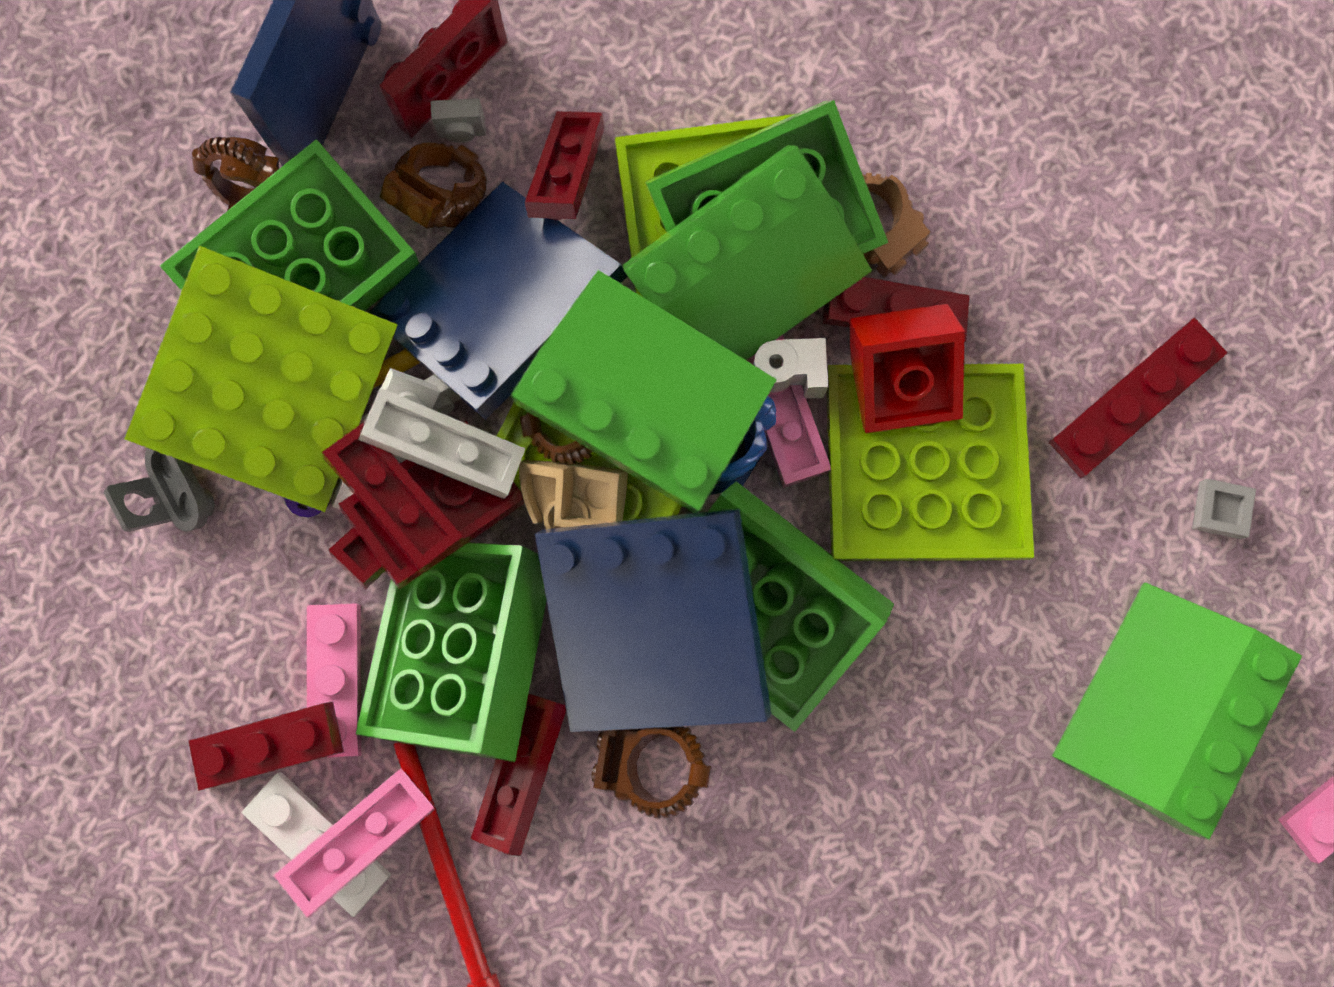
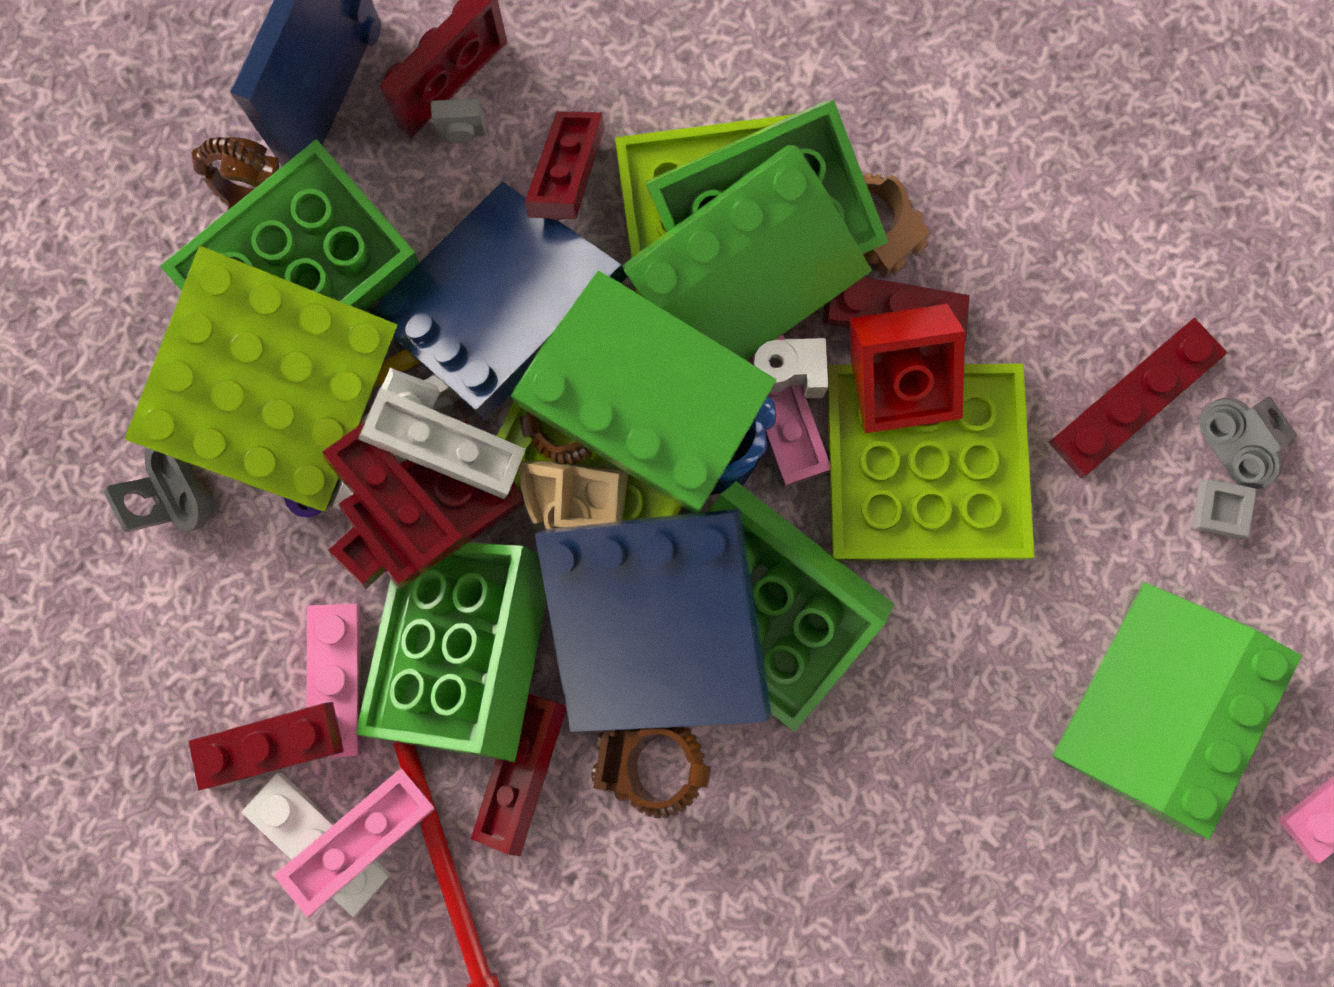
reddish brown piece [379,142,487,229] -> none
none -> dark grey bracket [1200,396,1297,489]

